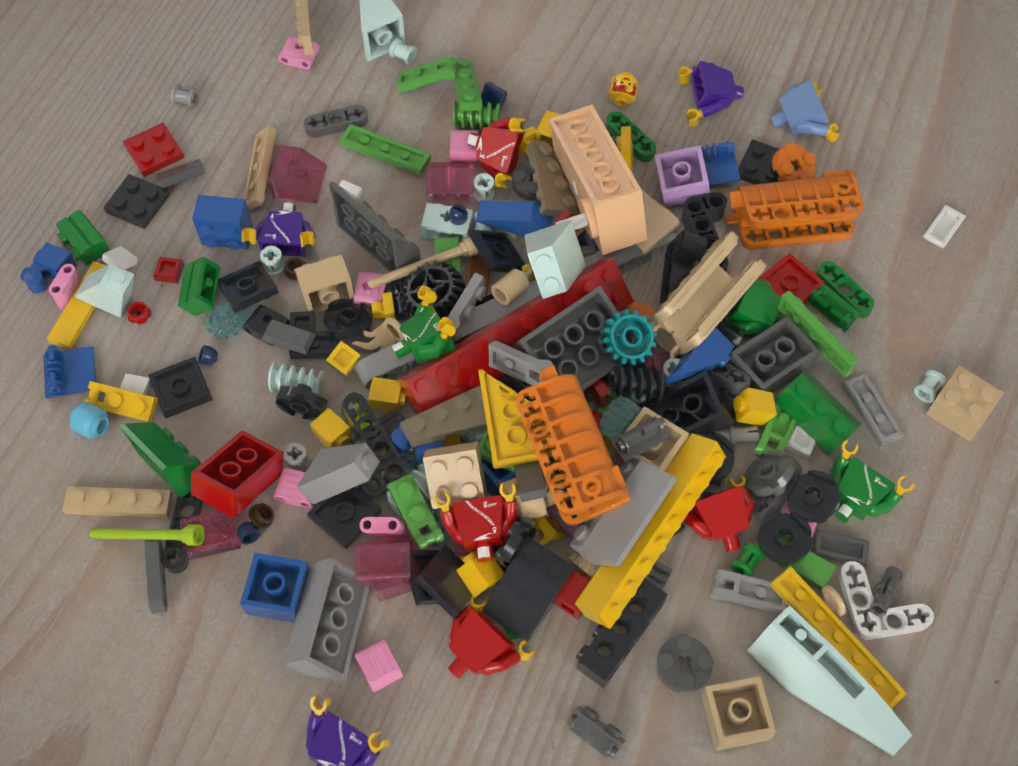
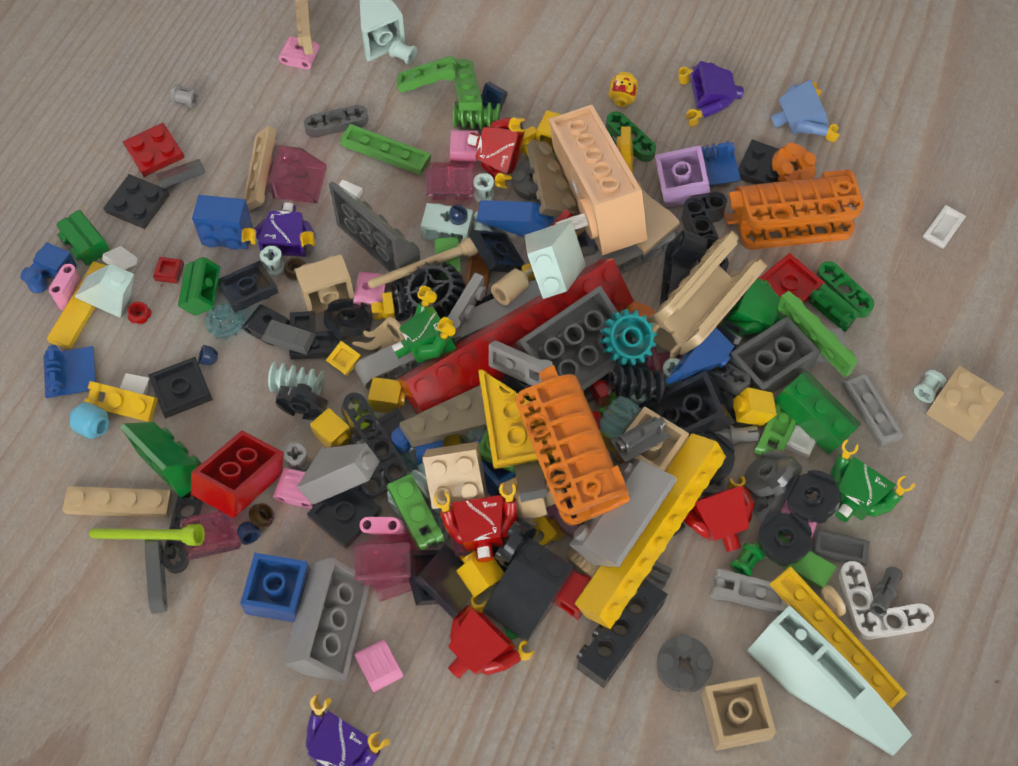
dark grey hinge [567,706,626,759] -> none

